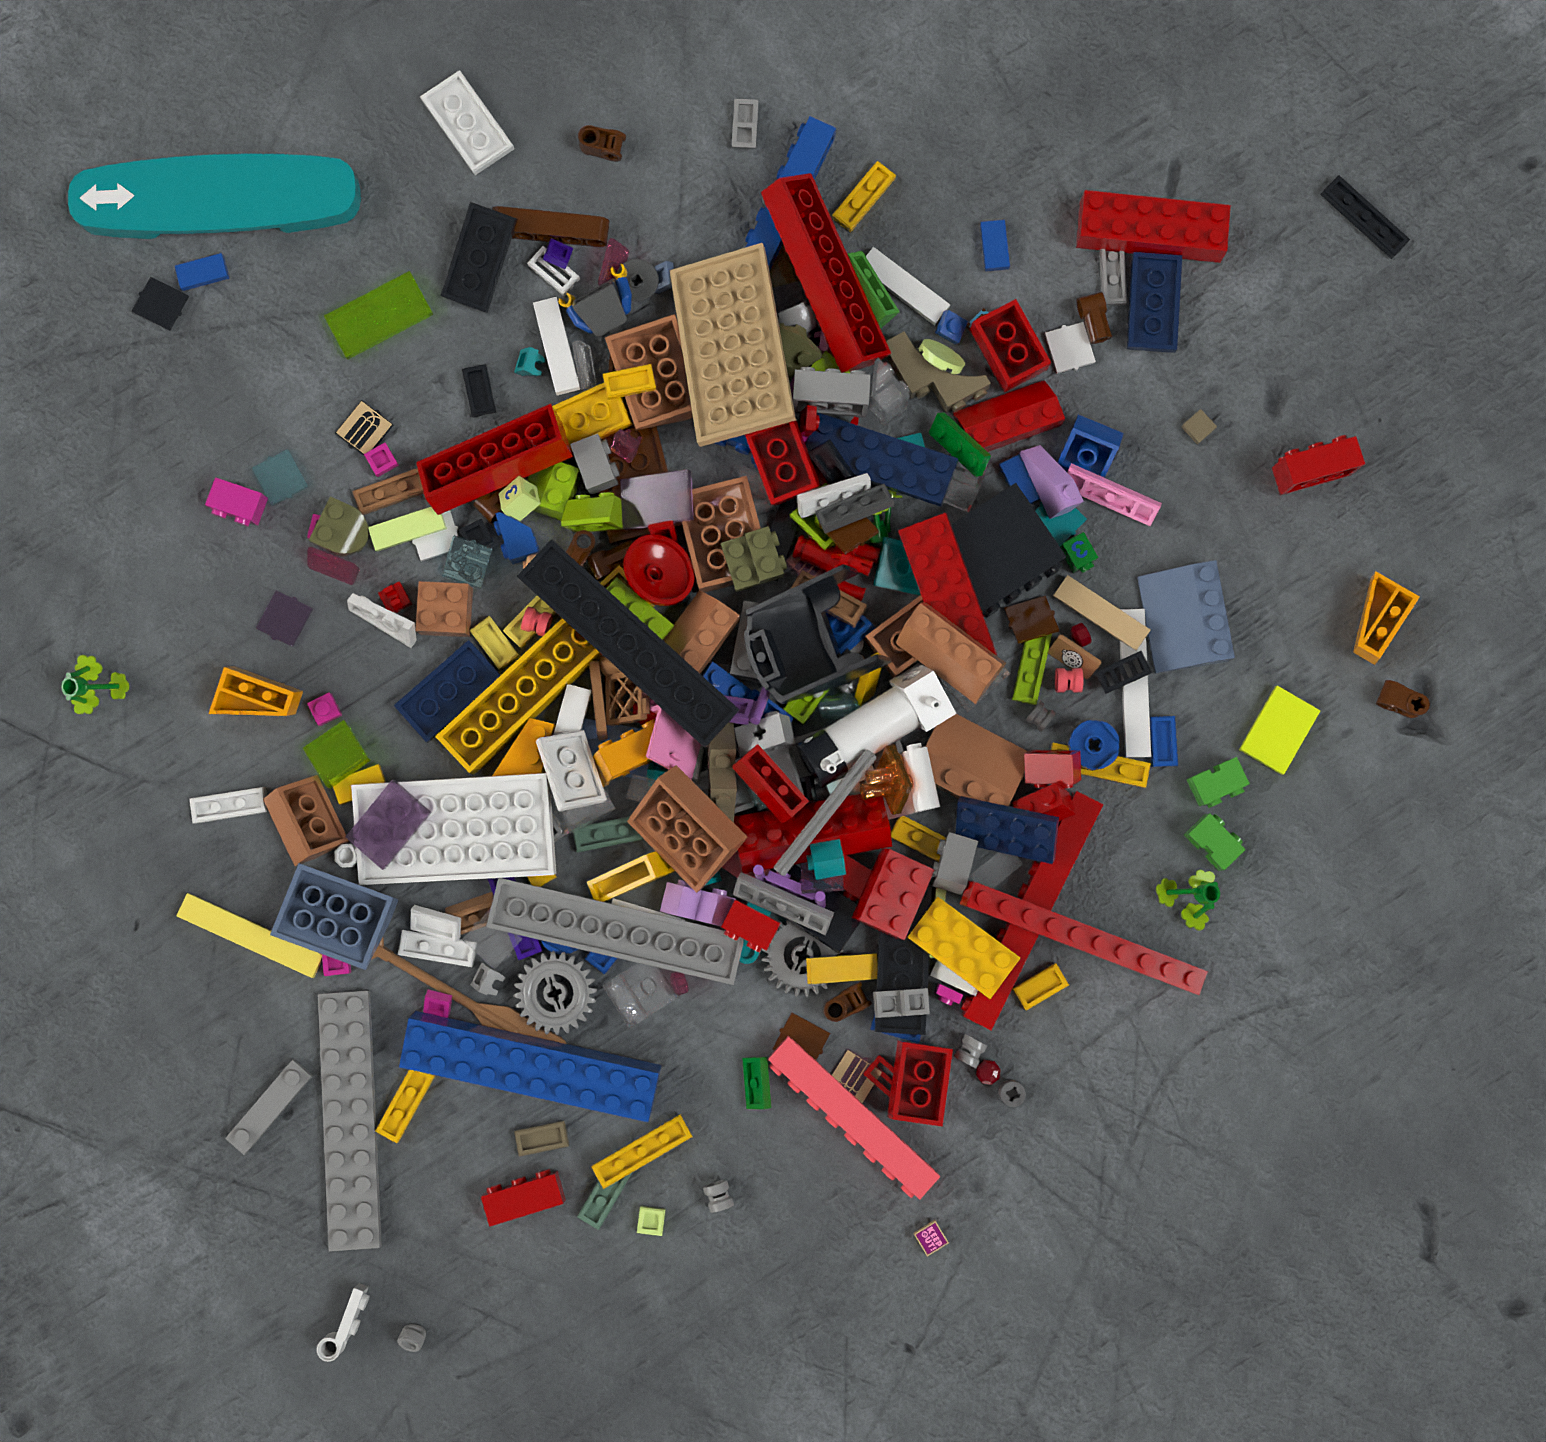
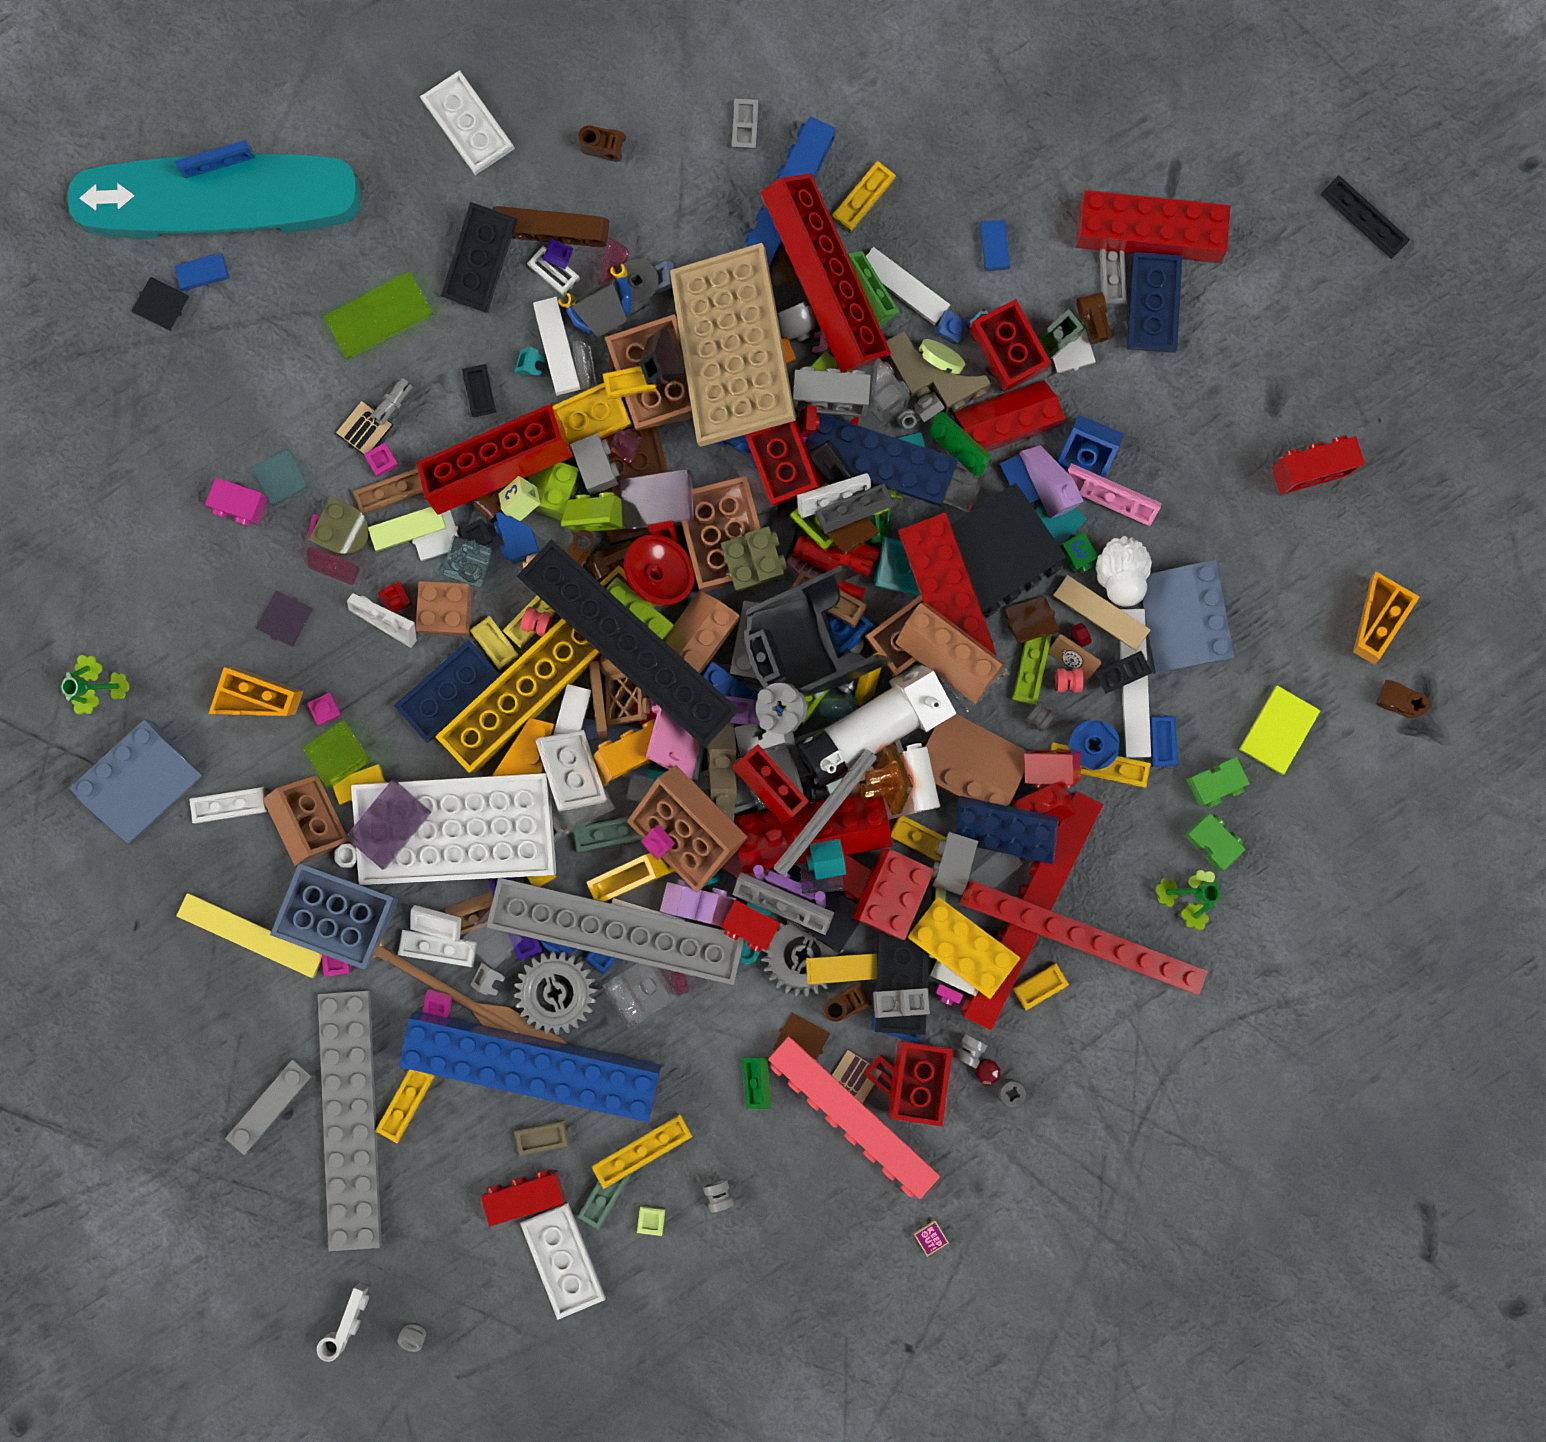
olive slope [779,323,822,379] -> none
dark tan tile [1181,409,1217,445] -> none
none -> sand blue slope [69,719,203,844]
none -> blue tile [175,140,255,178]
none -> light grey pin [370,378,413,425]
none -> white tile [520,1202,606,1320]
none -> black slope [639,327,684,385]
none -> dark pink plate [641,824,675,860]
none -> light grey plate [756,683,807,734]
none -> light grey plate [897,392,944,429]
none -> dark green slope [1038,308,1086,359]
none -> white hair [1096,536,1152,607]

